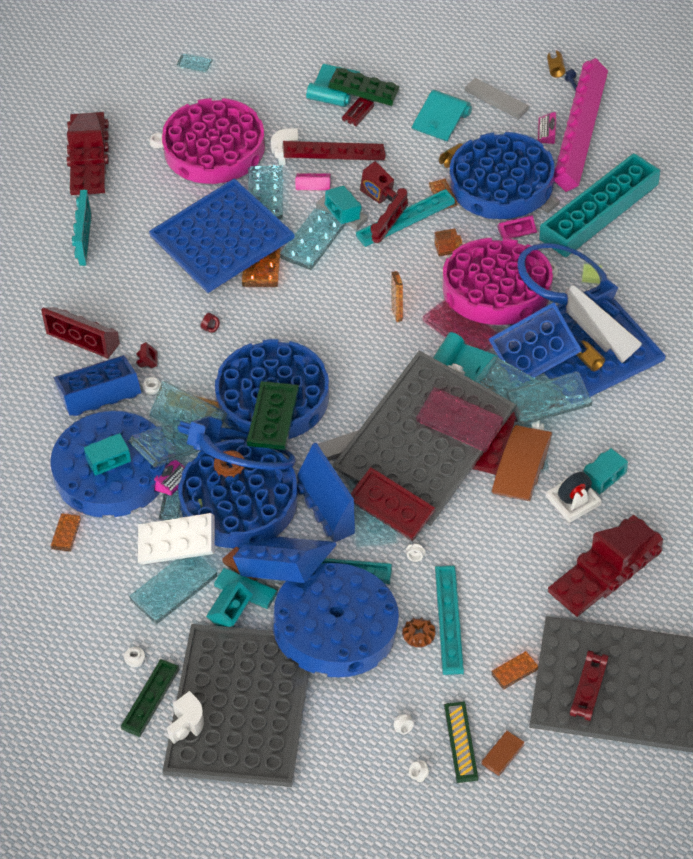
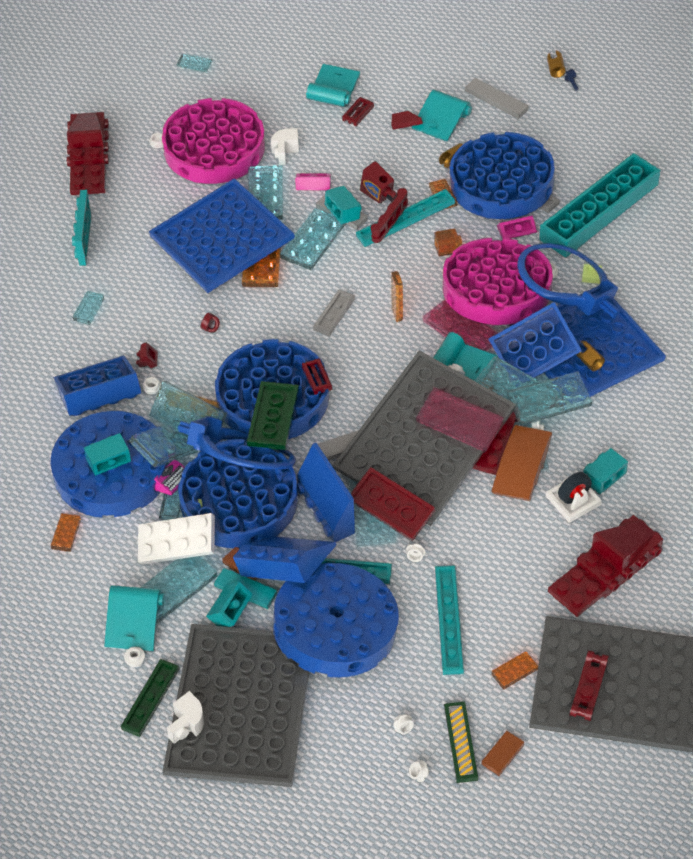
dark red slope [41,307,120,359] -> none
dark orange gear [214,451,245,478] -> none
dark red plate [282,141,386,161] -> none
dark green plate [328,68,400,106] -> none
dark orange gear [403,617,436,647] -> none
slope [538,112,556,144] -> none
dark pink brick [554,58,608,192] -> none
wedge [565,284,642,363] -> none
none -> clear light blue tile [73,291,104,325]
none -> teal door [104,585,165,651]
none -> dark red tile [302,358,332,395]
none -> light grey tile [313,290,355,336]
none -> dark red tile [391,111,423,130]

